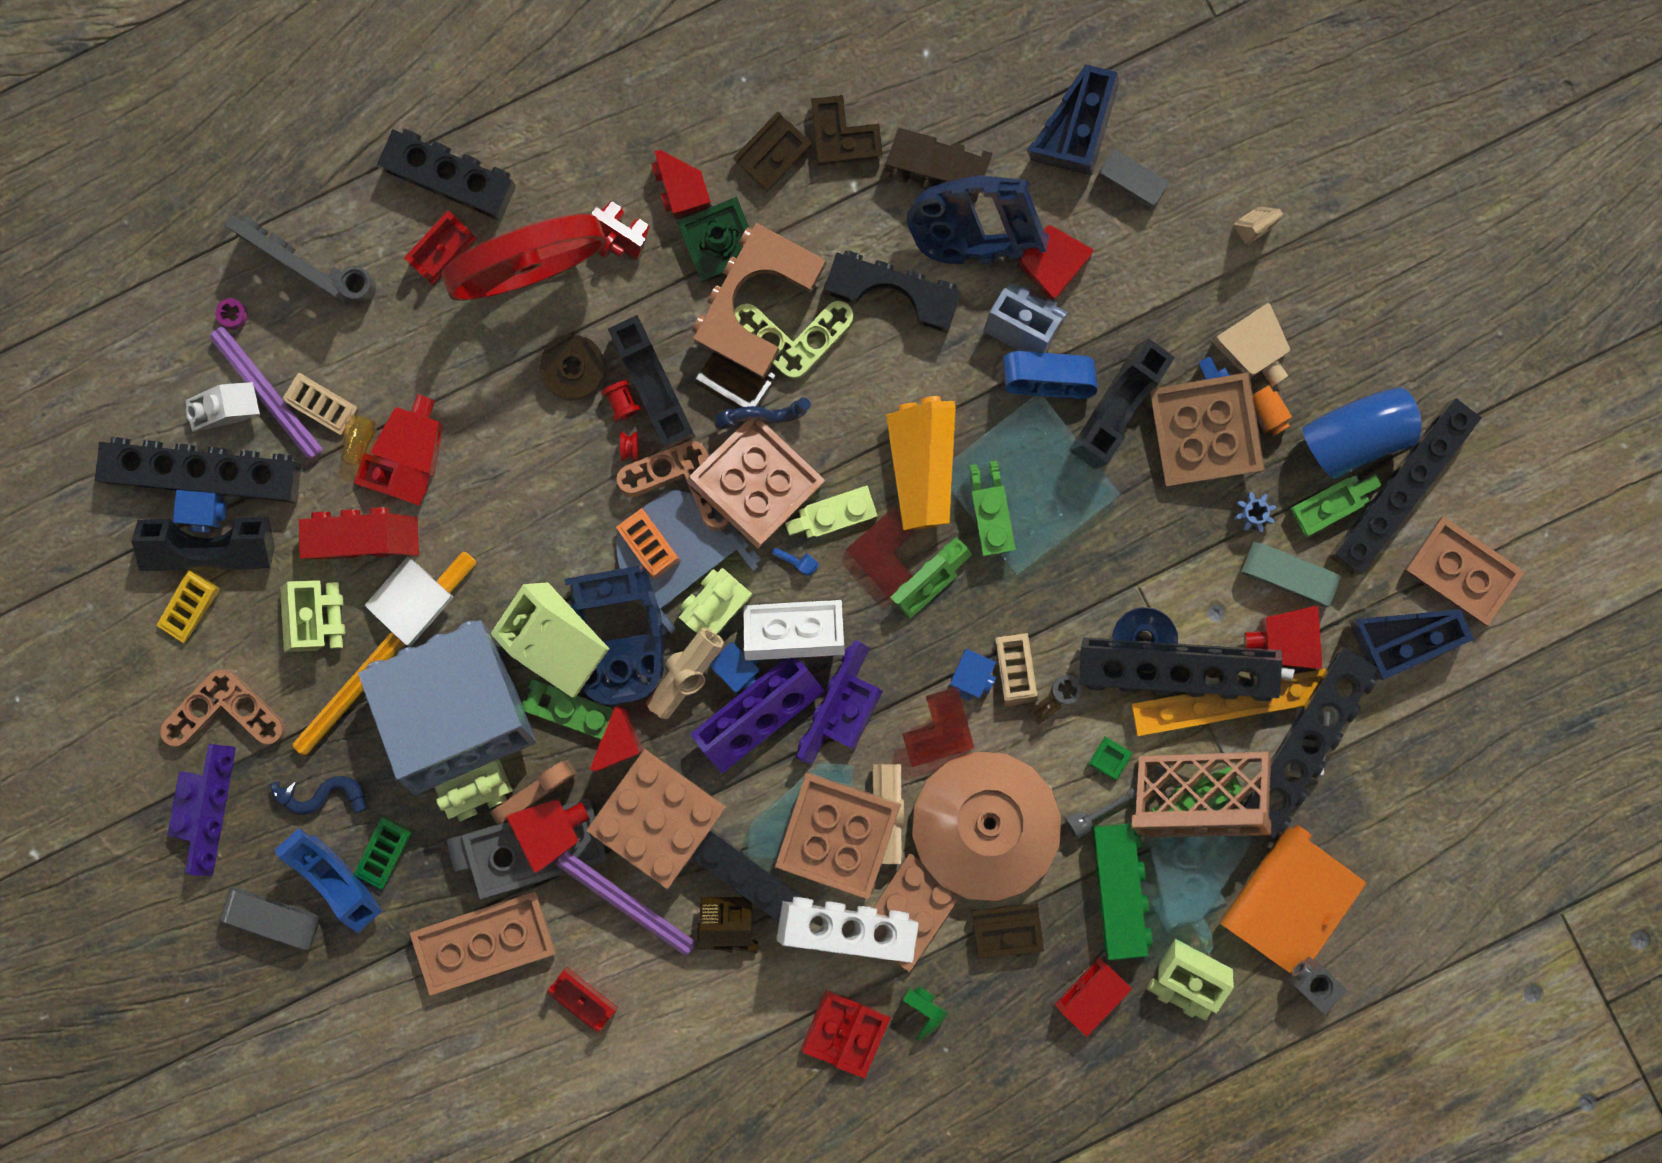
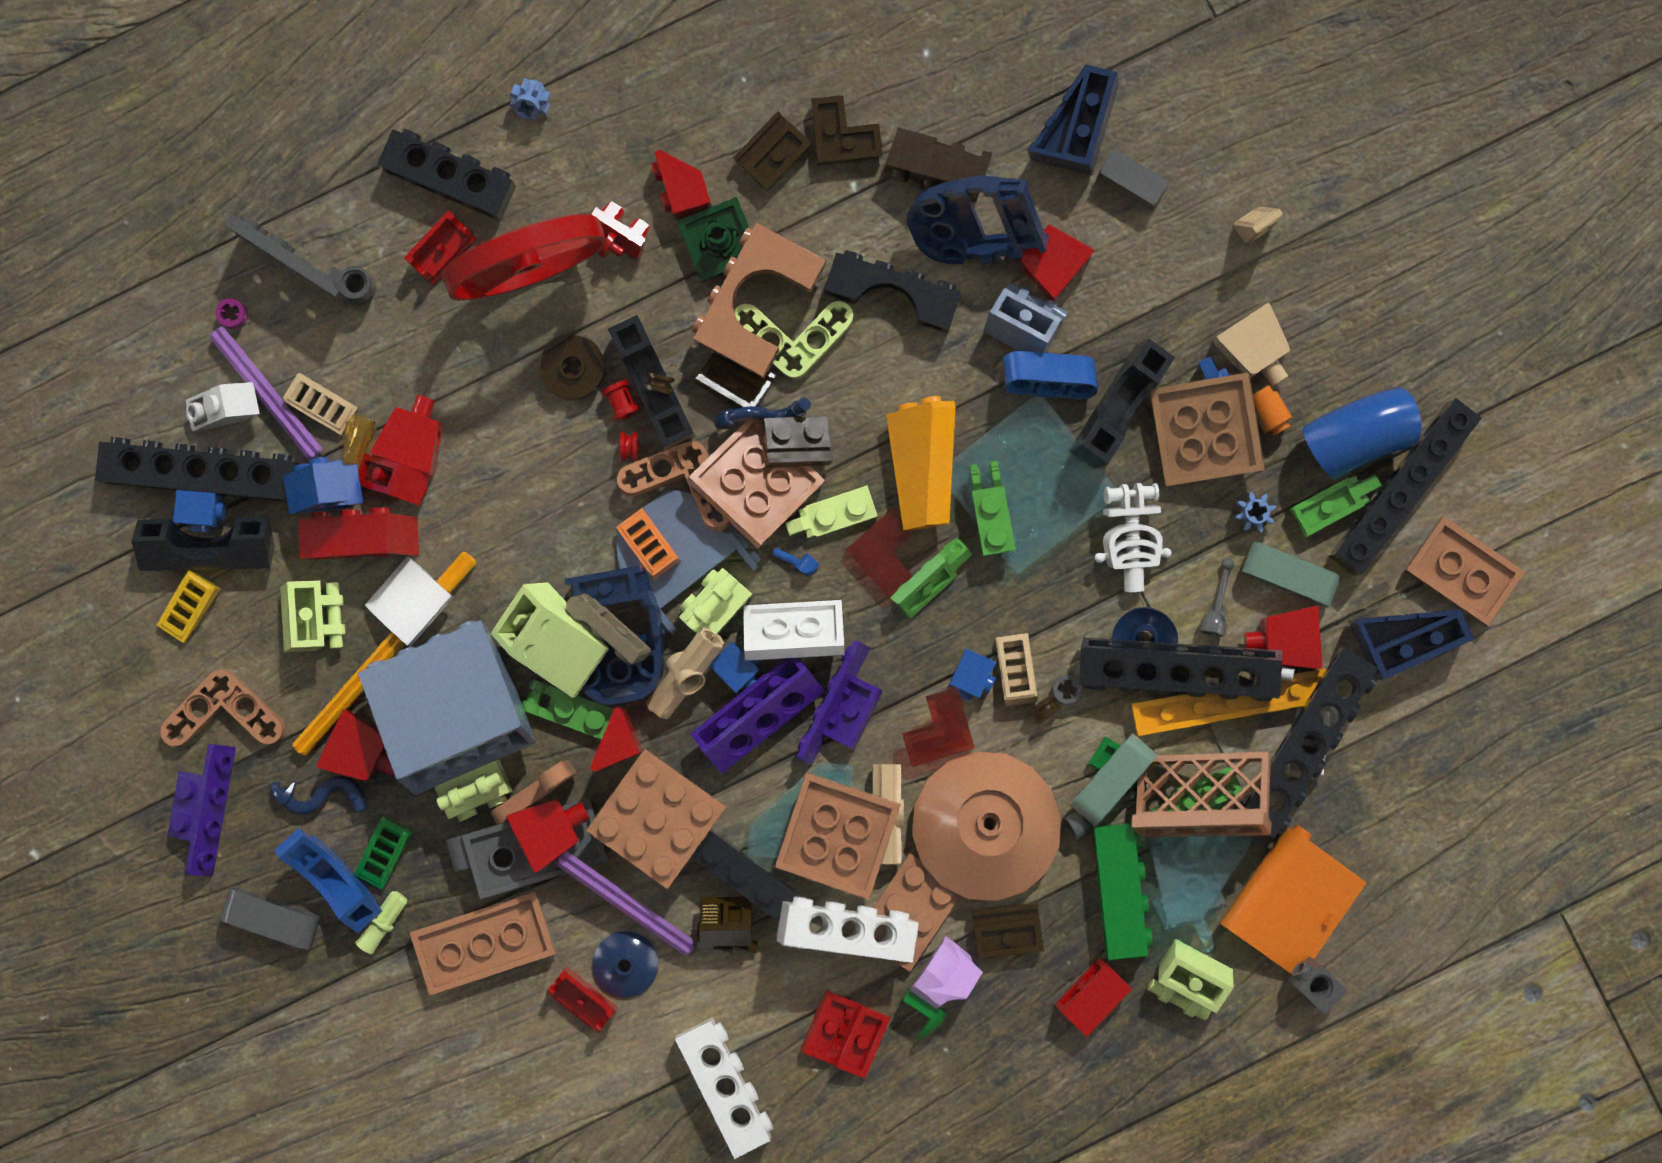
none -> blue brick [283,457,363,515]
none -> red torso [316,710,395,781]
none -> yellowish green axle [355,891,407,954]
none -> medium blue gear [509,78,551,121]
none -> dark tan hinge [566,594,651,664]
none -> dark blue dish [593,931,658,997]
none -> dark brown bush [643,372,675,395]
none -> white brick [675,1017,774,1159]
none -> plate [761,416,833,467]
none -> lavender slope [910,936,983,1009]
none -> sand green beam [1070,733,1158,827]
none -> white torso [1095,483,1171,592]
none -> dark grey hinge [1199,558,1235,637]

